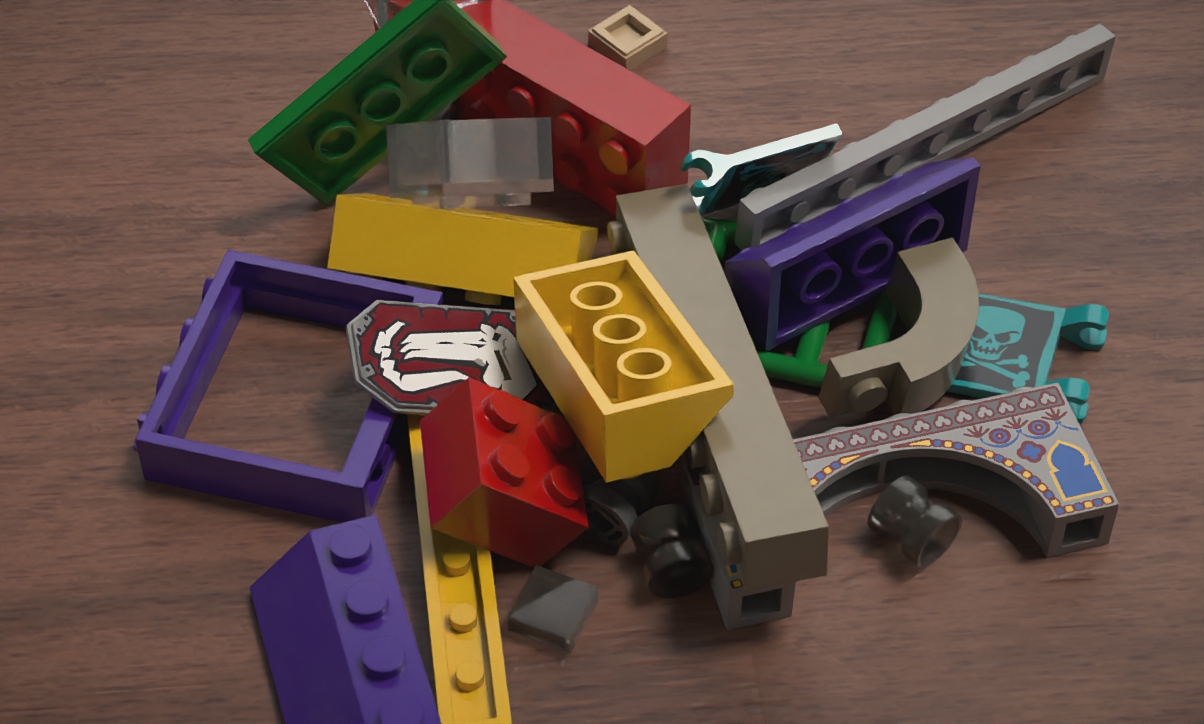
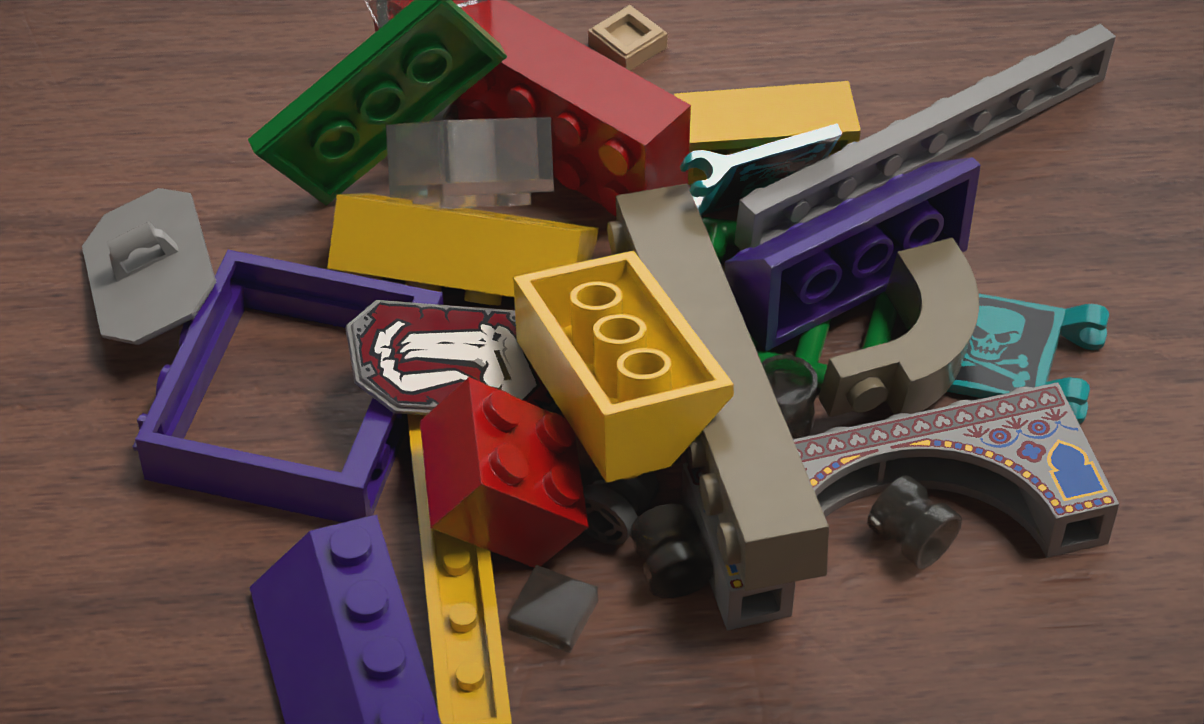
none -> light grey shield [82,188,216,345]
none -> yellow brick [674,81,861,185]
none -> clear smoke wheel [762,355,818,439]

